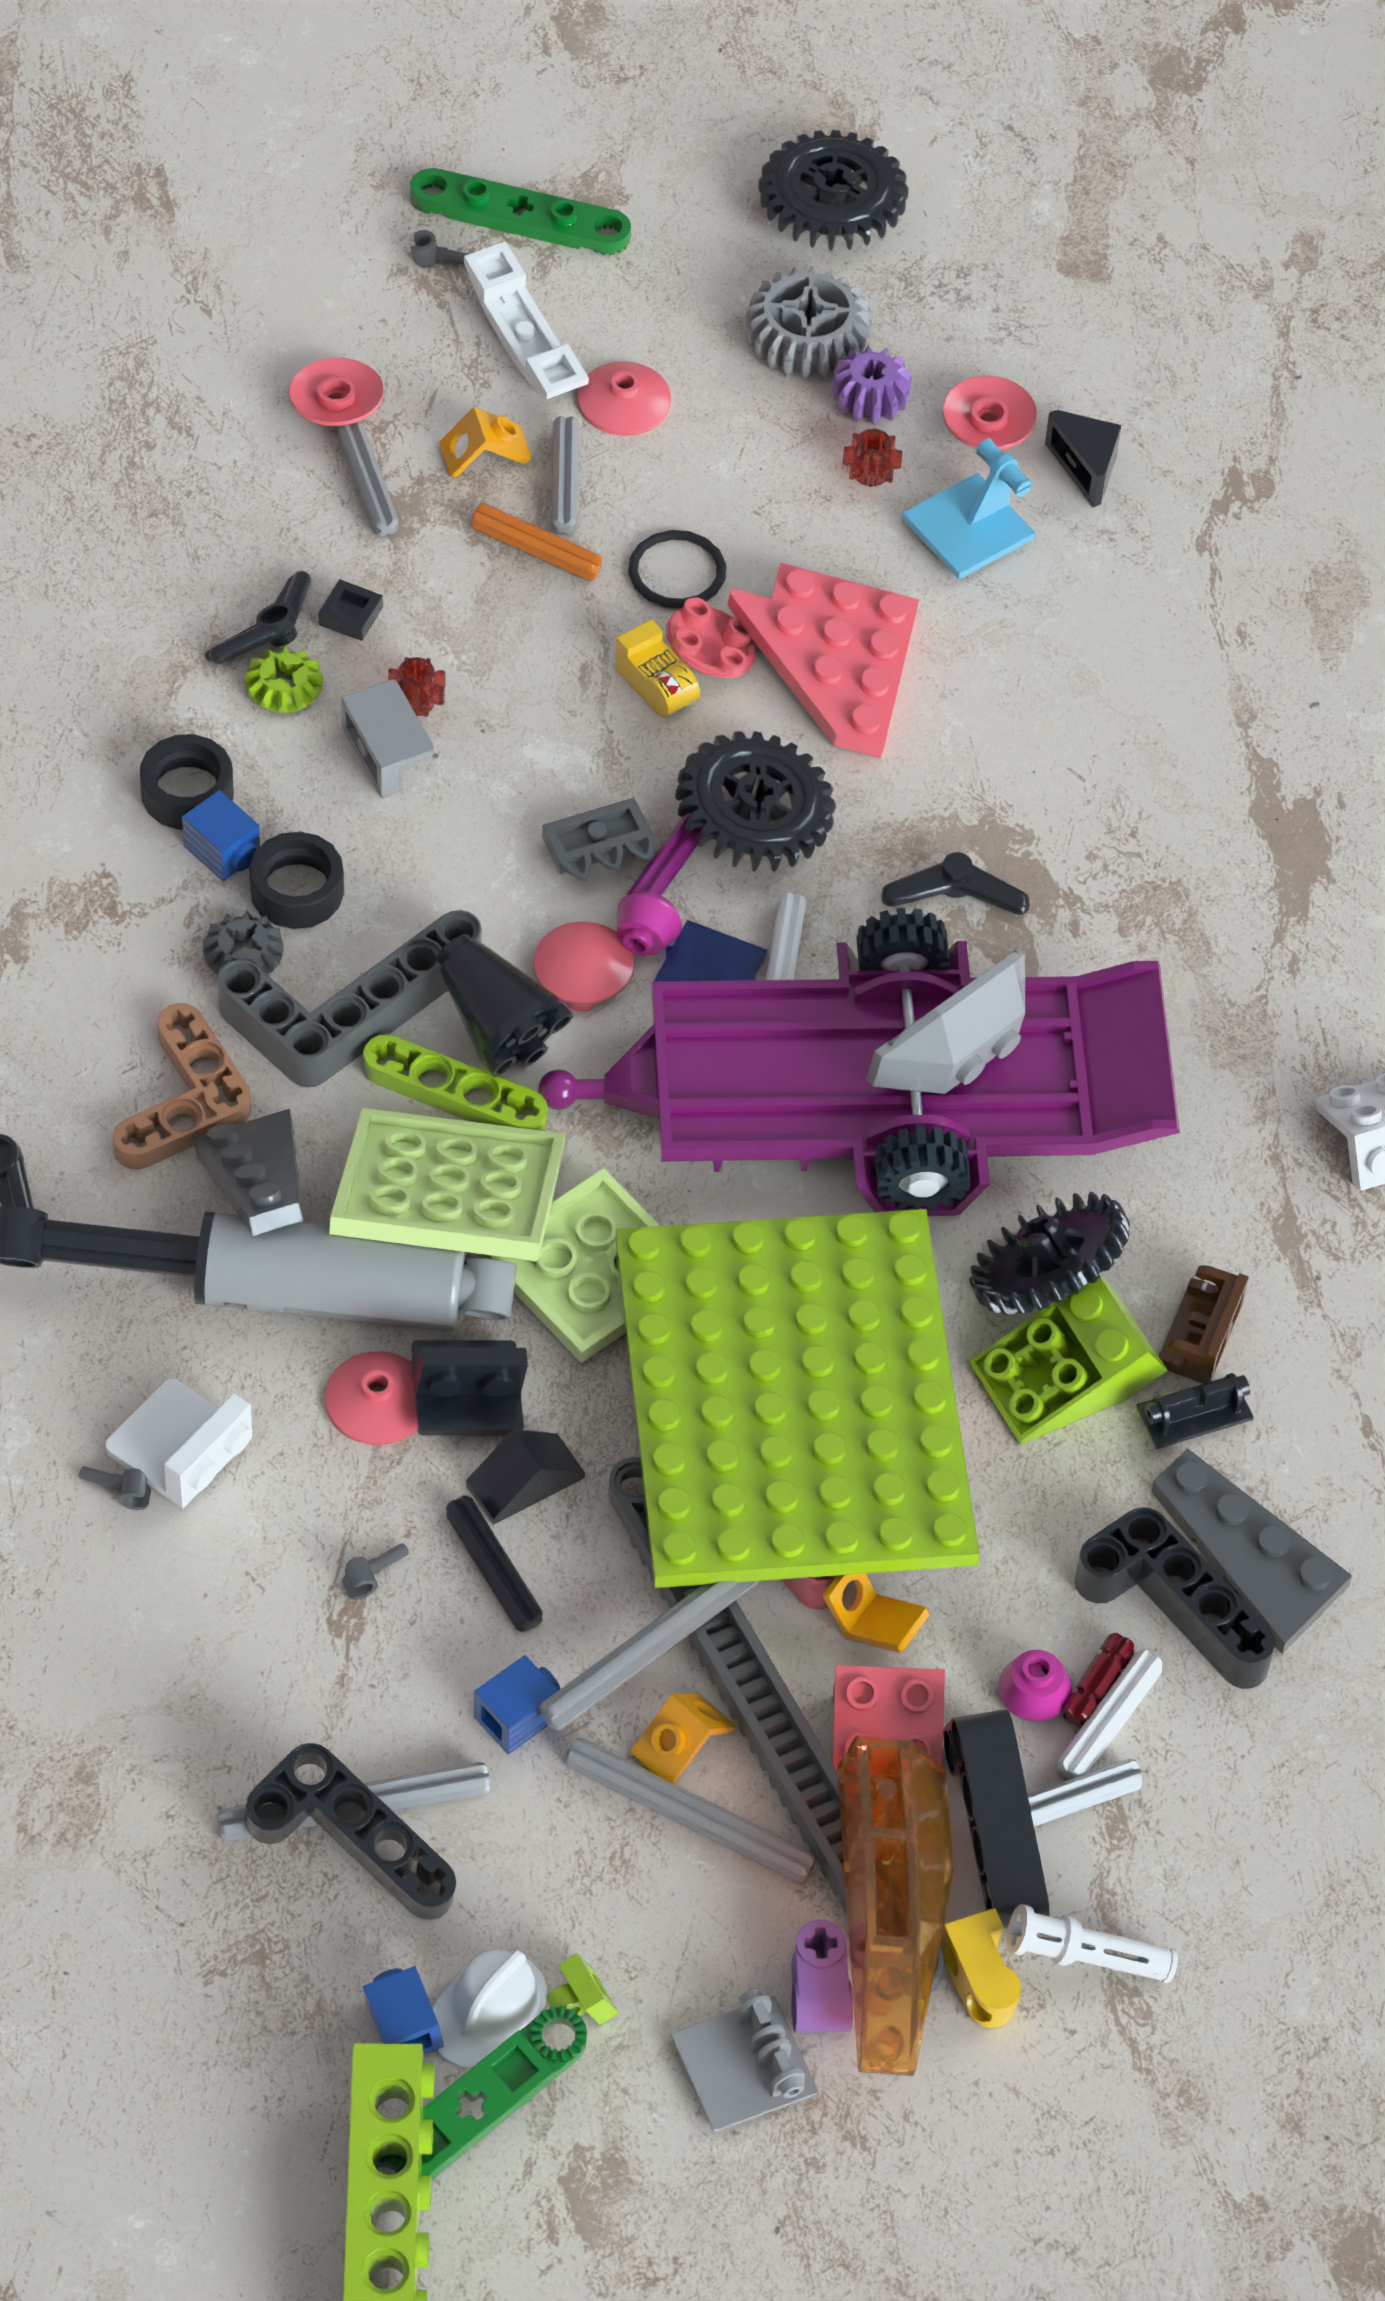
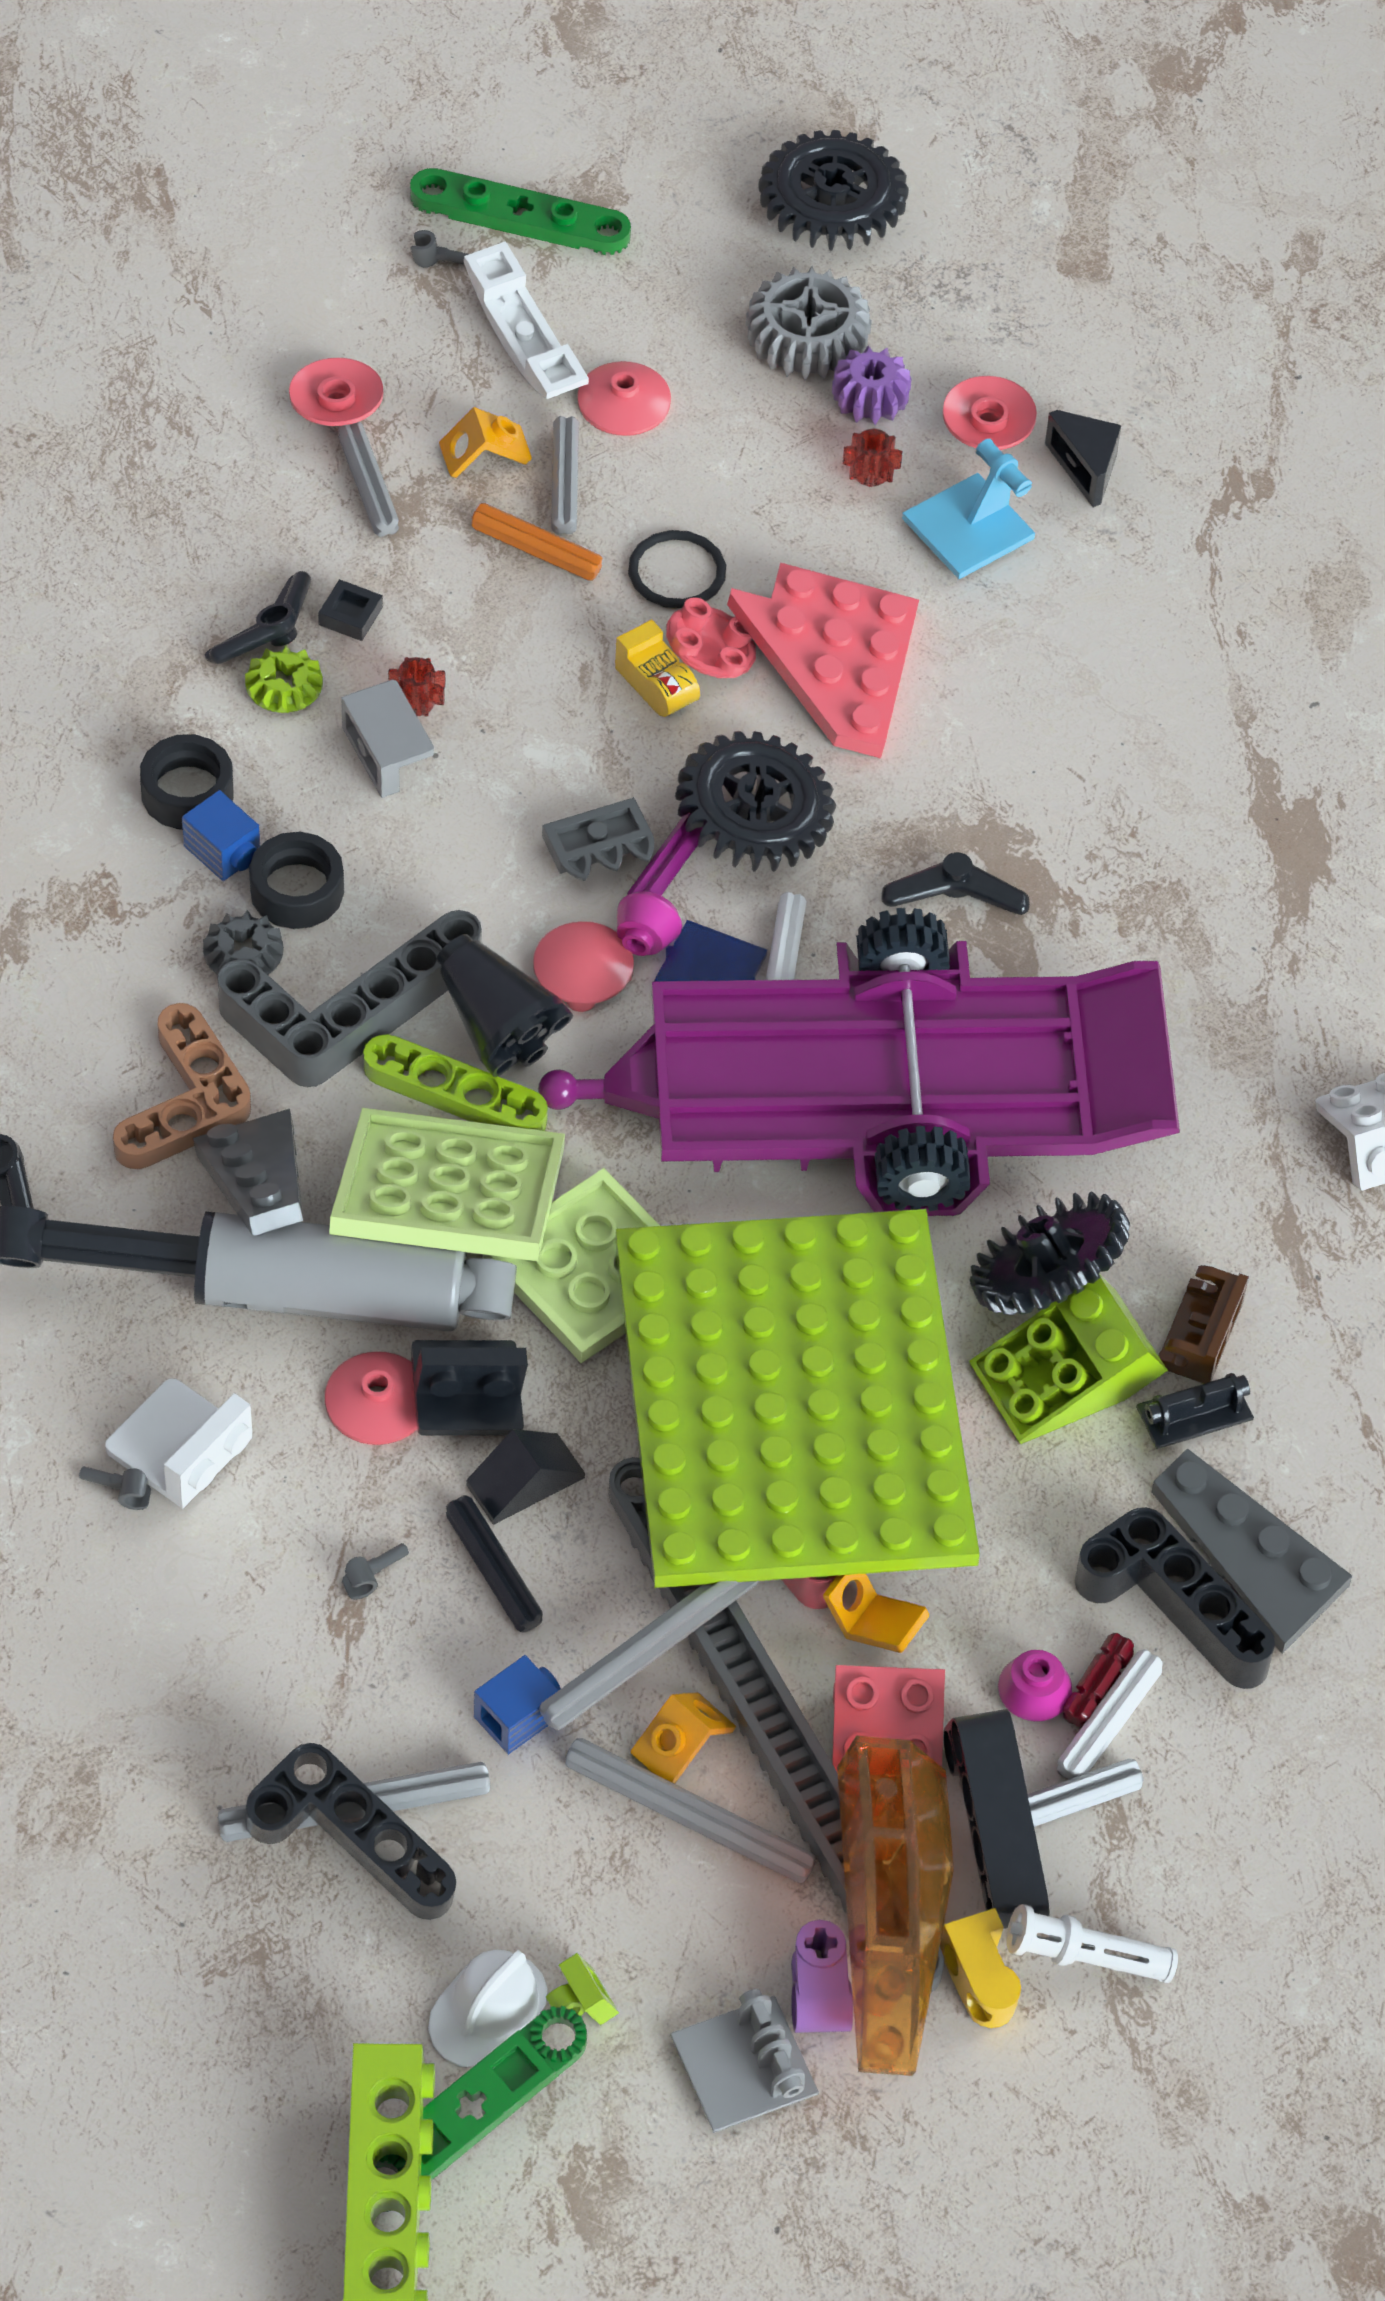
blue brick [362,1966,444,2054] -> none
light grey wedge [866,948,1025,1094] -> none

